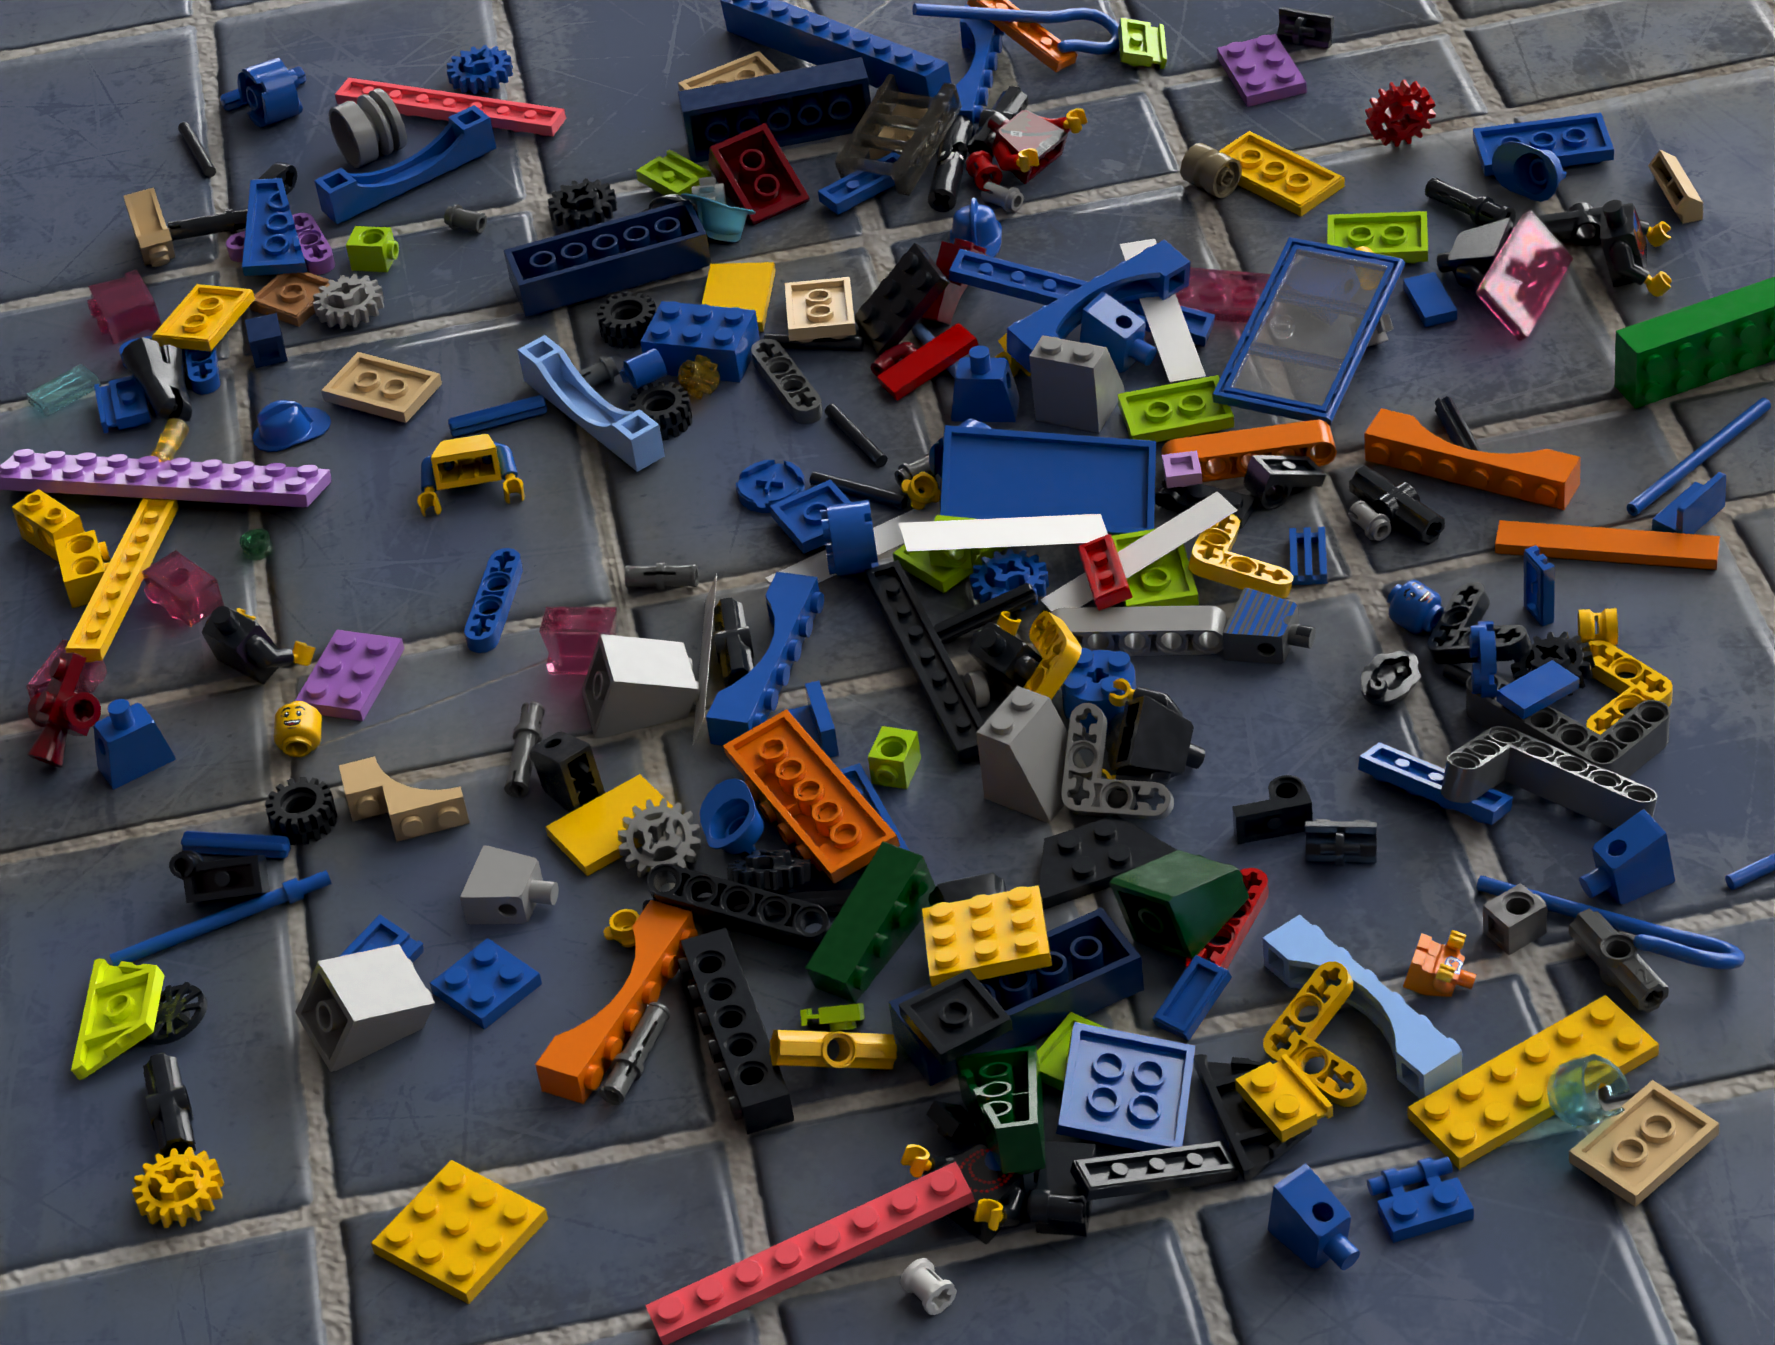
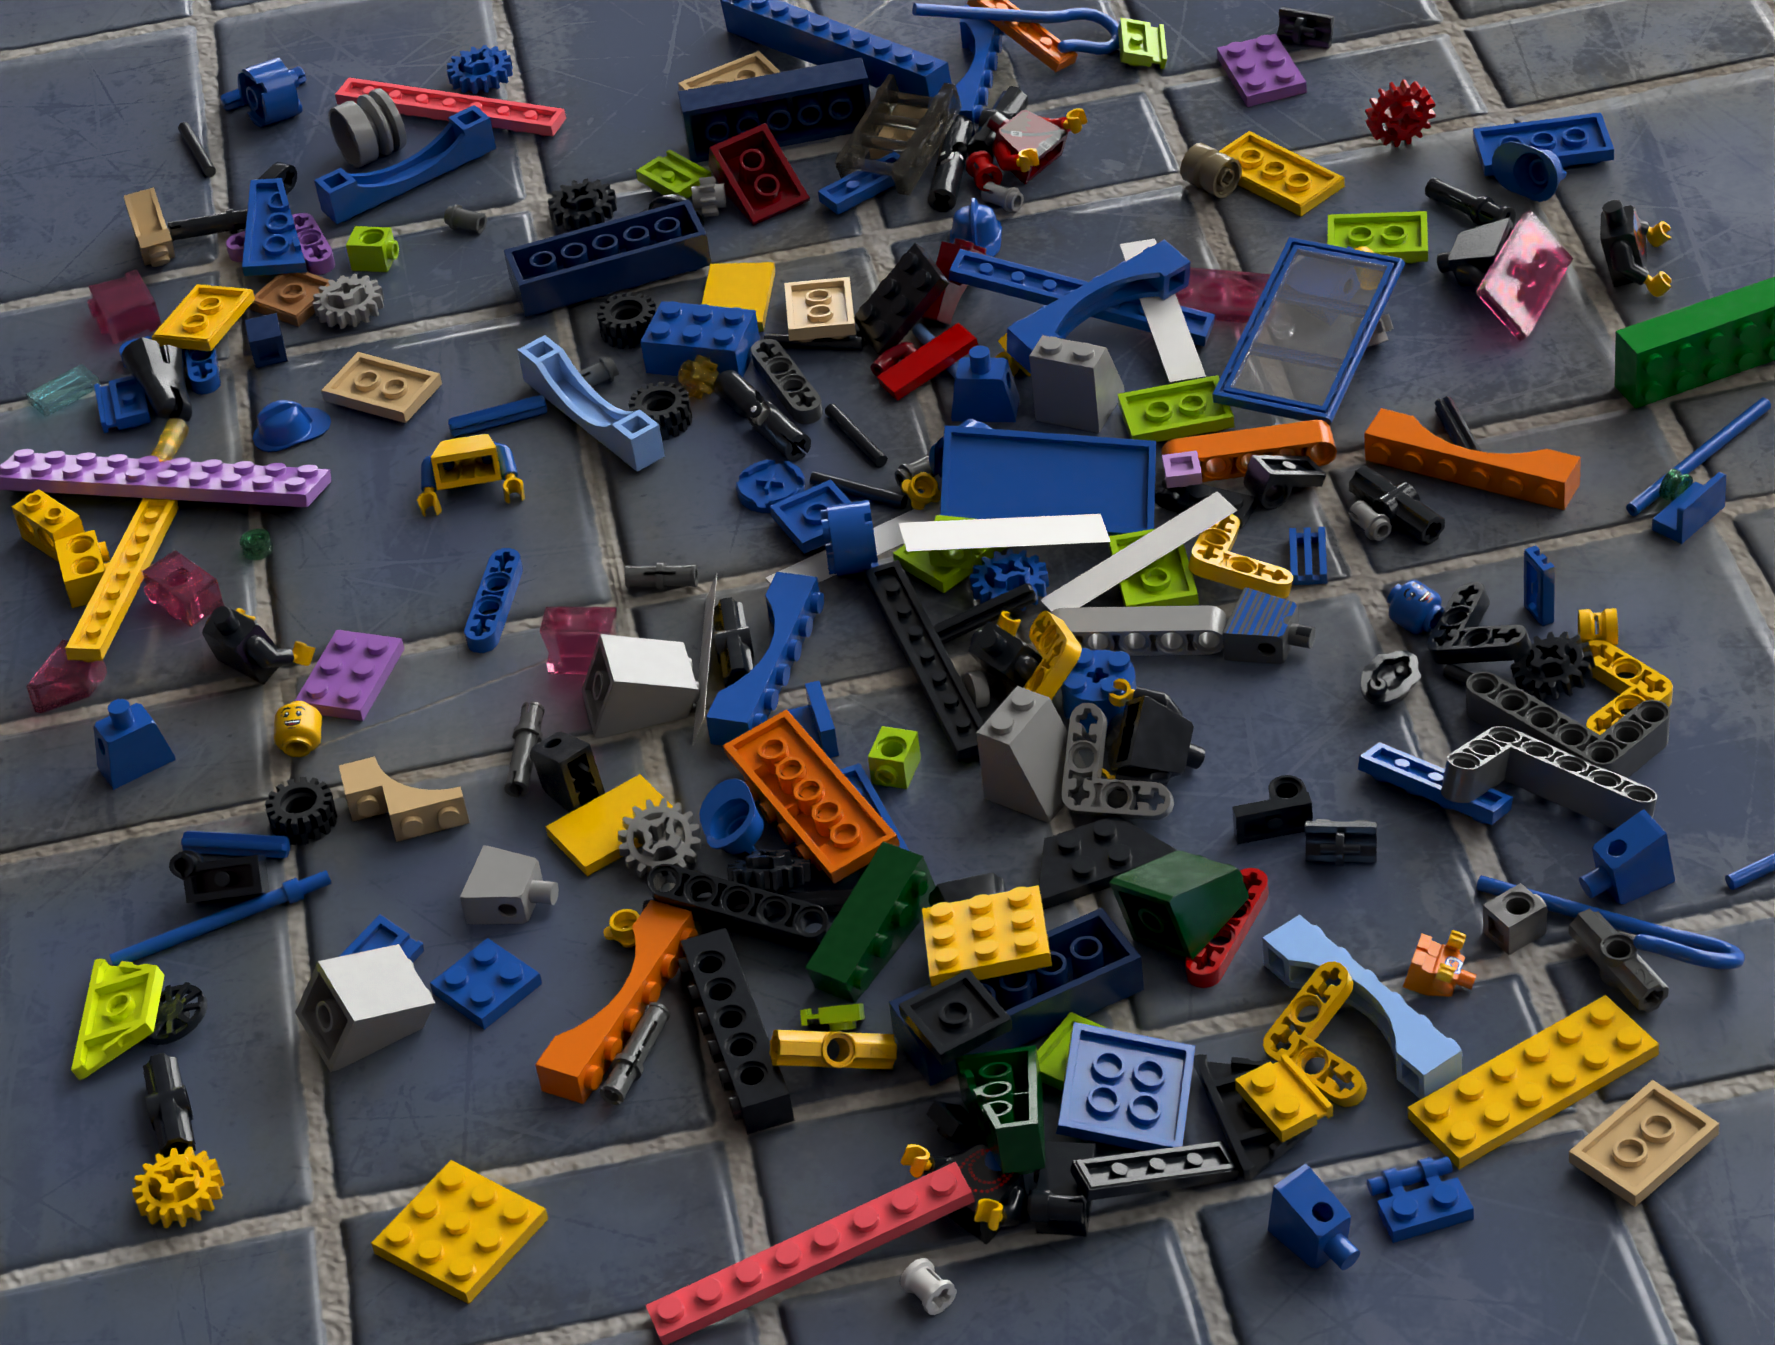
dark red brick [27,652,101,767] -> none
blue piece [619,348,667,389] -> none
medium azure piece [681,193,756,242] -> none
red tile [1077,534,1133,611] -> none
blue torso [1080,291,1157,373] -> none
blue tile [1152,955,1232,1042] -> none
blue tile [1403,272,1457,327] -> none
blue plate [1469,621,1497,698] -> none
orange tile [1495,520,1720,570] -> none
blue tile [1496,660,1580,719] -> none
black piece [1531,203,1633,246] -> none
clear light blue helmet [1547,1054,1630,1129] -> none
tan piece [1648,150,1703,224] -> none
none -> black piece [713,370,811,461]
none -> bush [1659,468,1693,502]

